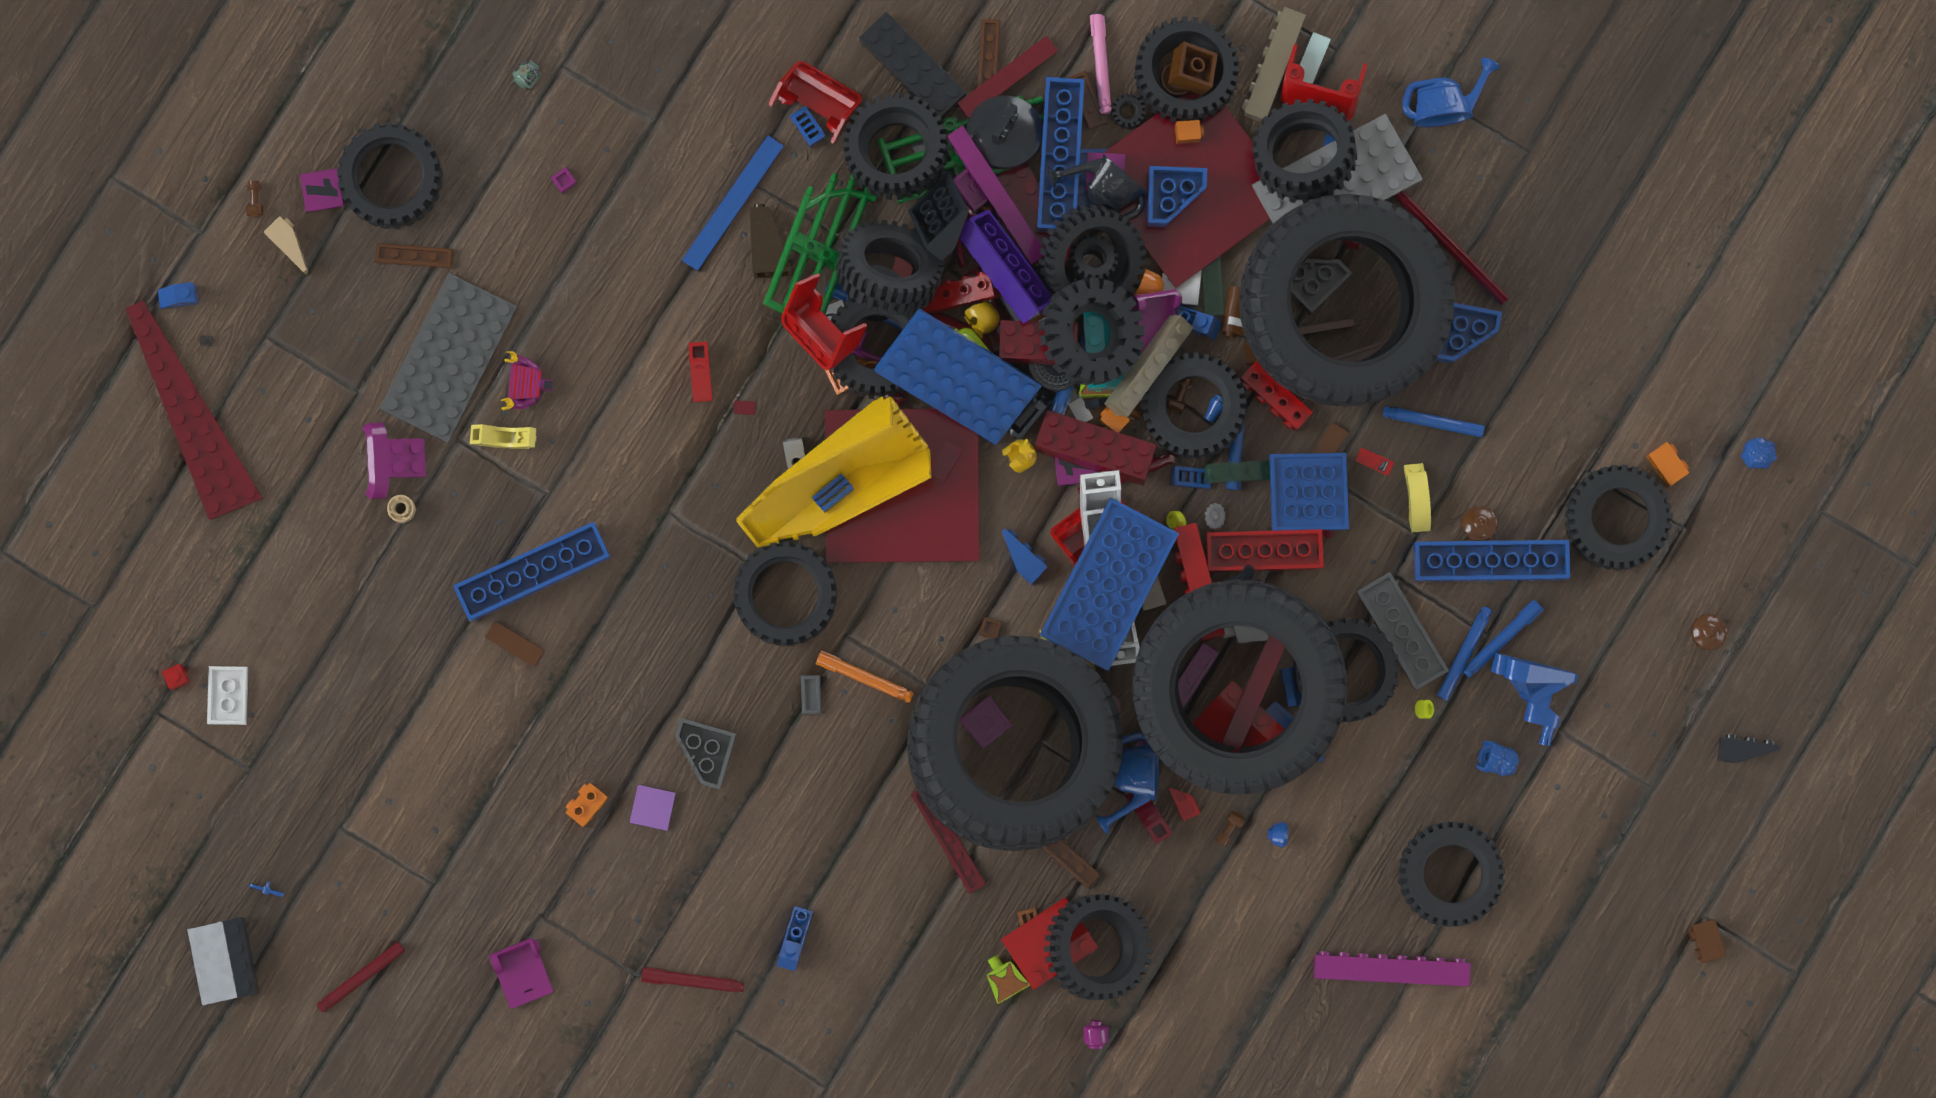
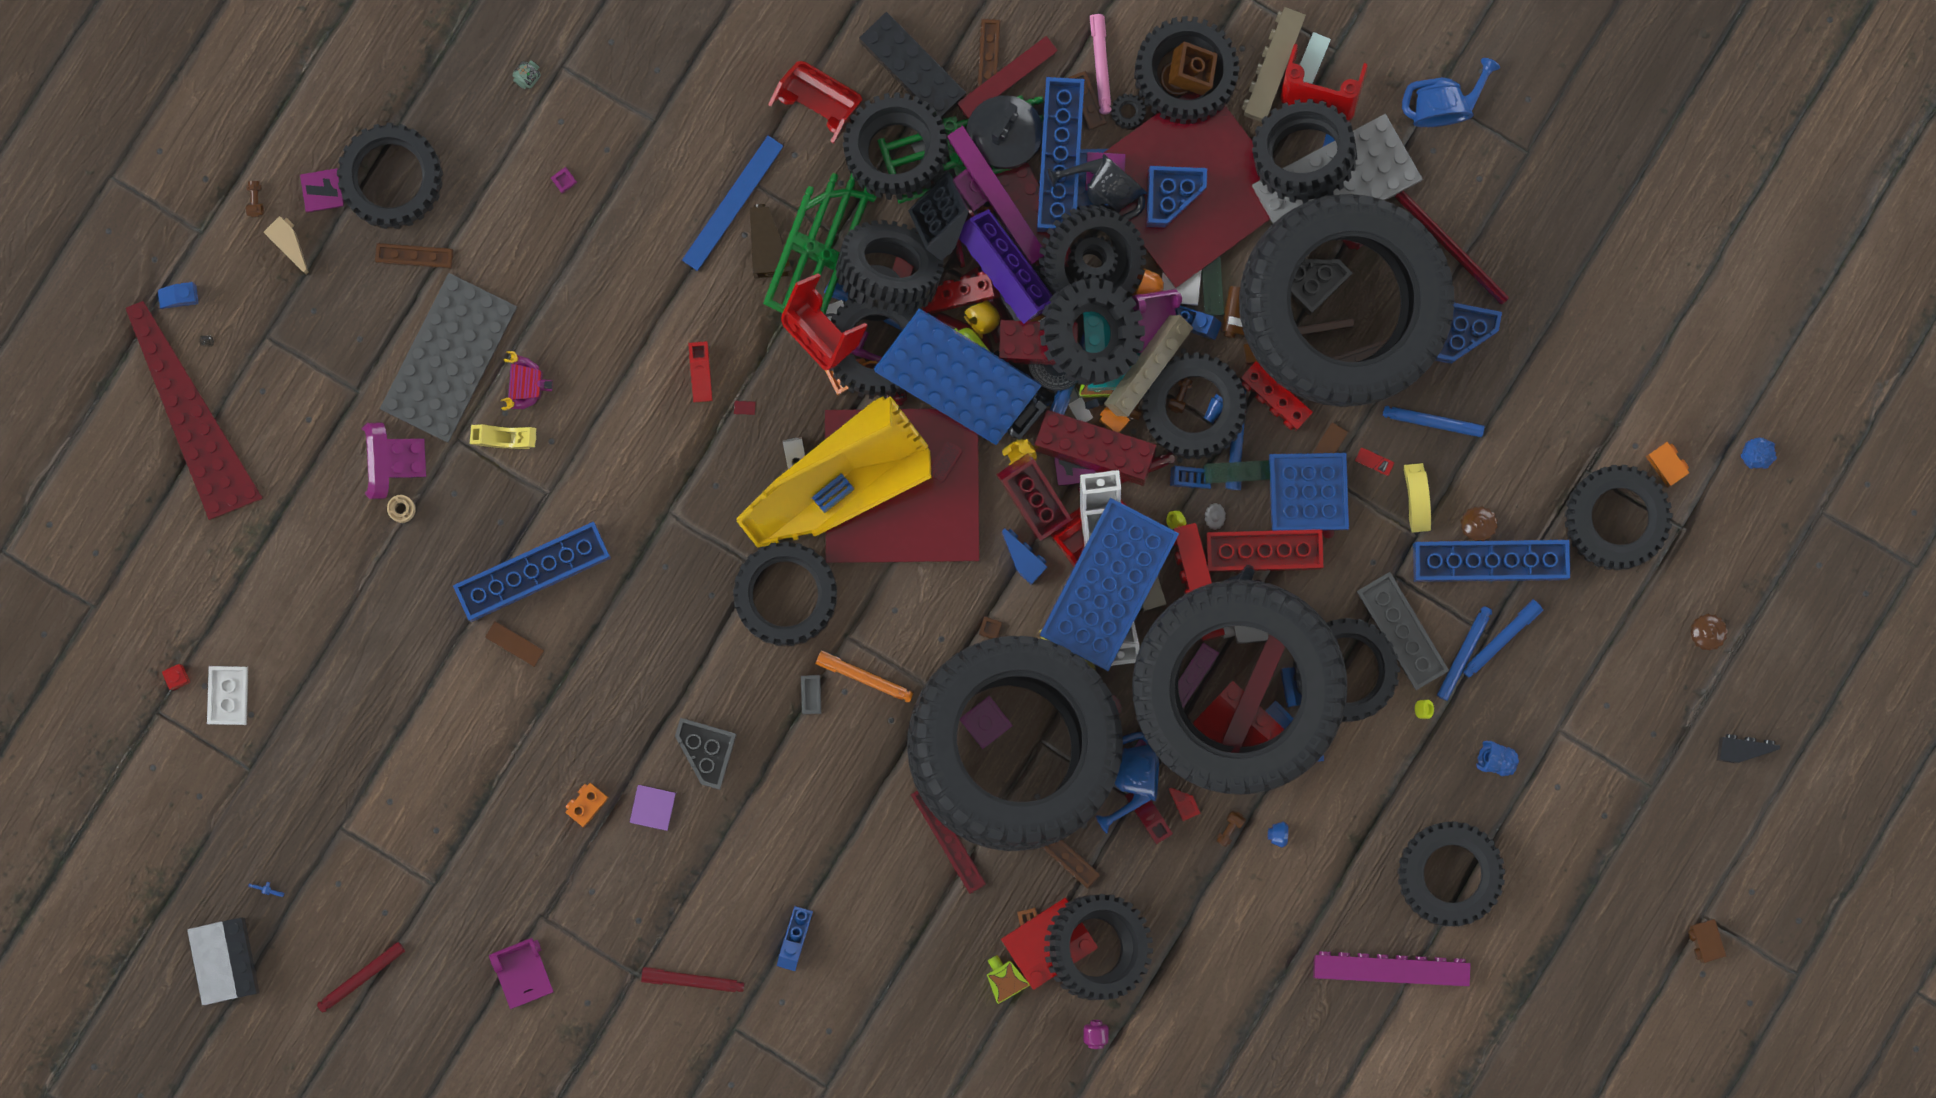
blue slope [789,106,826,148] -> none
orange brick [1175,120,1204,144] -> none
blue connector [1490,653,1579,746] -> none
none -> dark red brick [996,453,1072,541]

